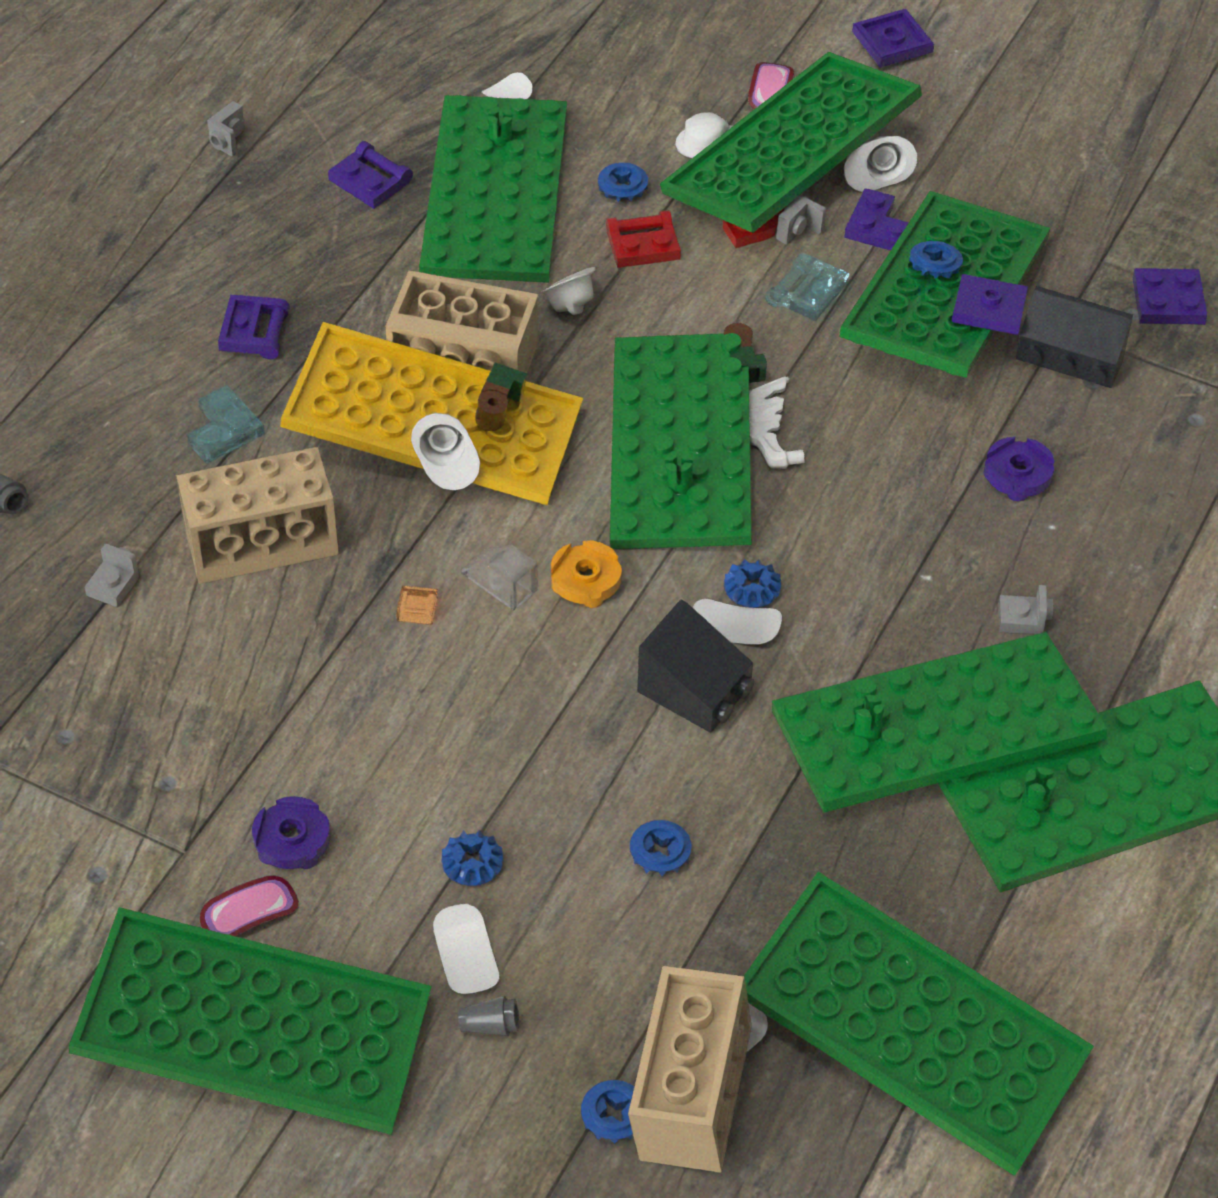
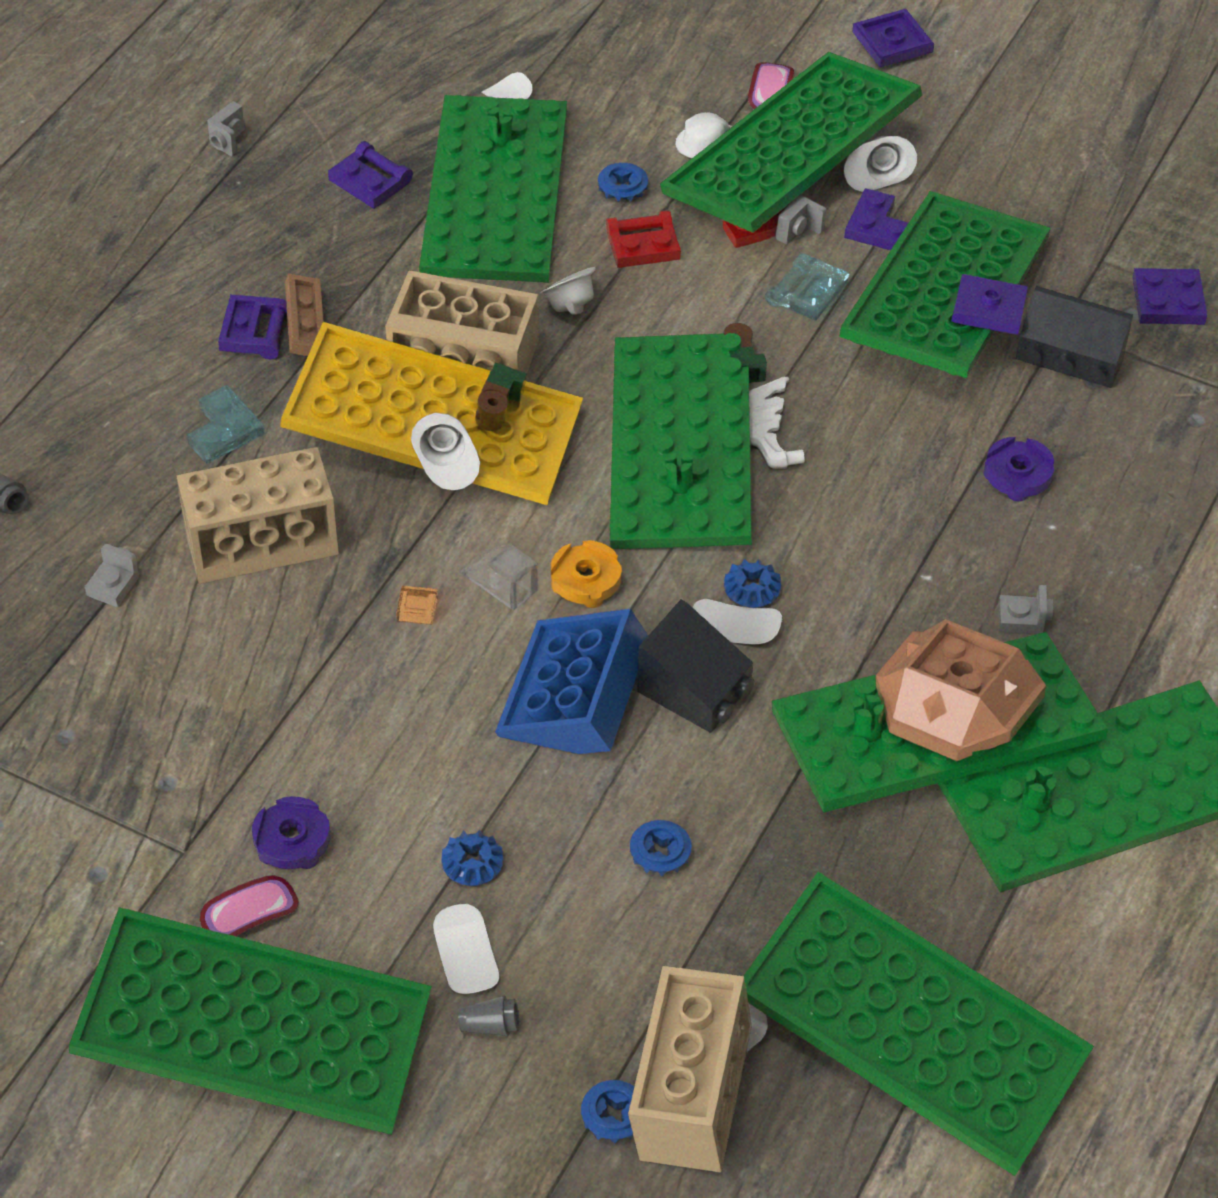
blue gear [909,241,963,279] -> none
none -> medium nougat plate [285,273,324,356]
none -> blue slope [495,609,649,754]
none -> nougat piece [876,619,1046,761]

